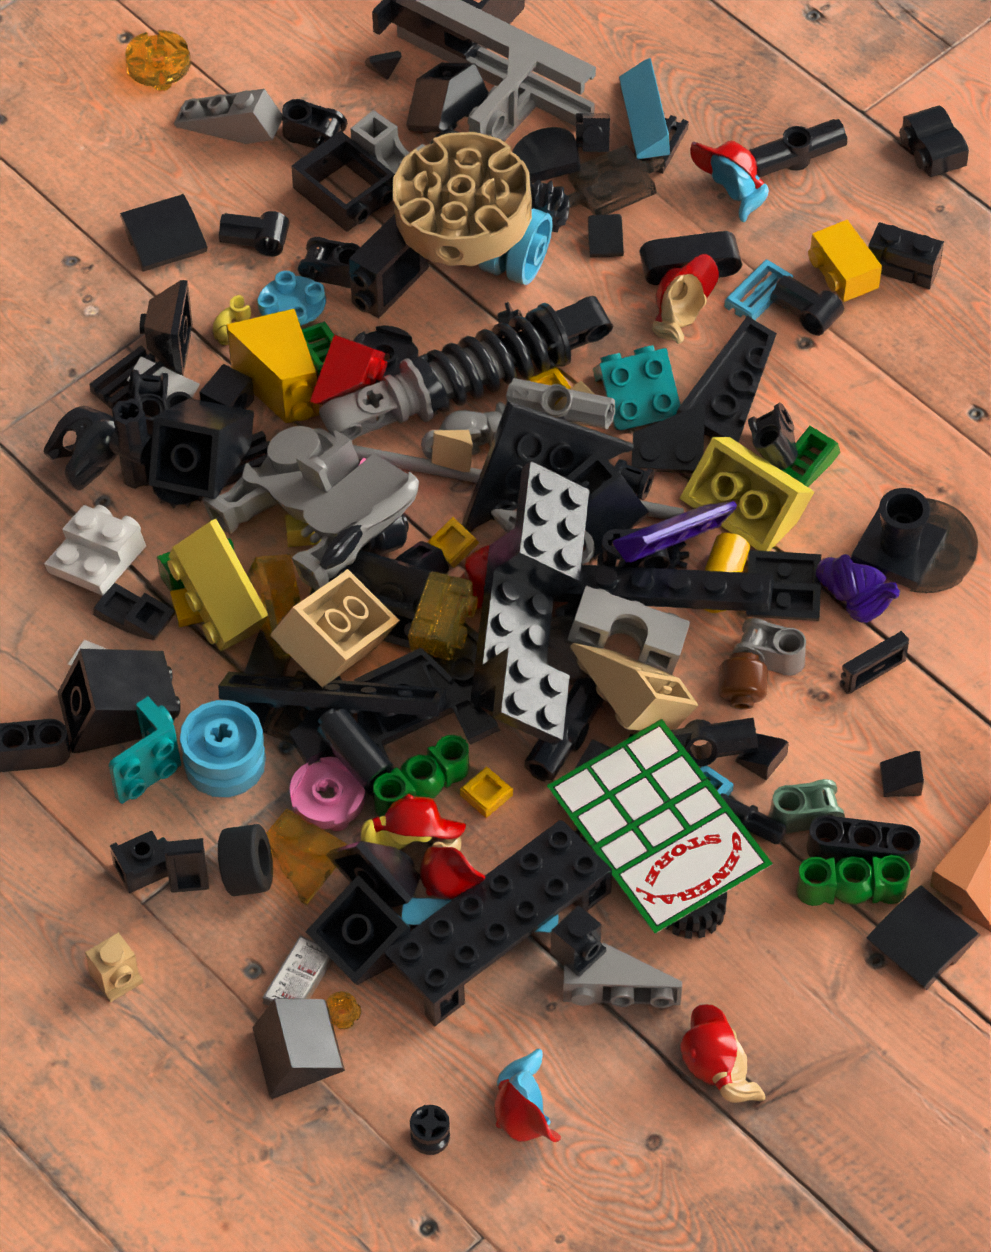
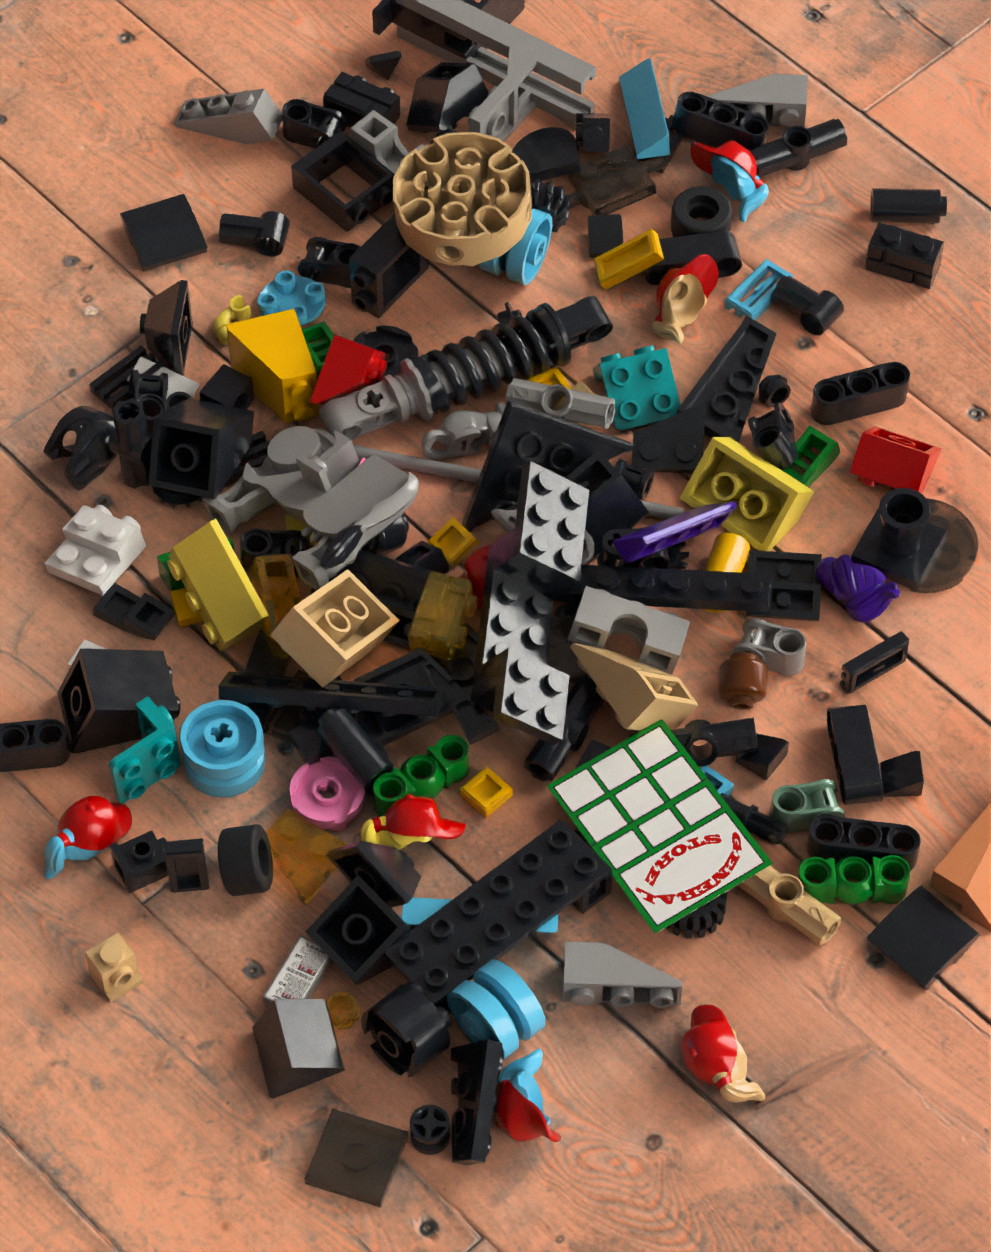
clear yellow plate [125,30,191,91] -> none
red hair [420,837,485,900] -> none
tan slope [431,430,473,472] -> none
black brick [551,905,607,977] -> none
yellow brick [808,219,882,302] -> none
black brick [899,105,969,177] -> none
none -> red hair [44,795,132,879]
none -> black piece [240,528,310,578]
none -> clear smoke tile [305,1108,408,1208]
none -> black brick [323,72,401,127]
none -> black brick [361,980,452,1077]
none -> medium azure wheel [447,959,546,1060]
none -> black wing [451,1040,503,1166]
none -> yellow tile [594,228,664,290]
none -> black tyre [670,186,733,237]
none -> black beam [672,92,769,150]
none -> light grey slope [707,74,808,127]
none -> tan piece [738,866,841,946]
none -> black plate [758,374,791,407]
none -> black beam [811,362,910,425]
none -> black beam [827,705,883,805]
none -> red slope [850,426,942,493]
none -> black brick [870,188,947,223]

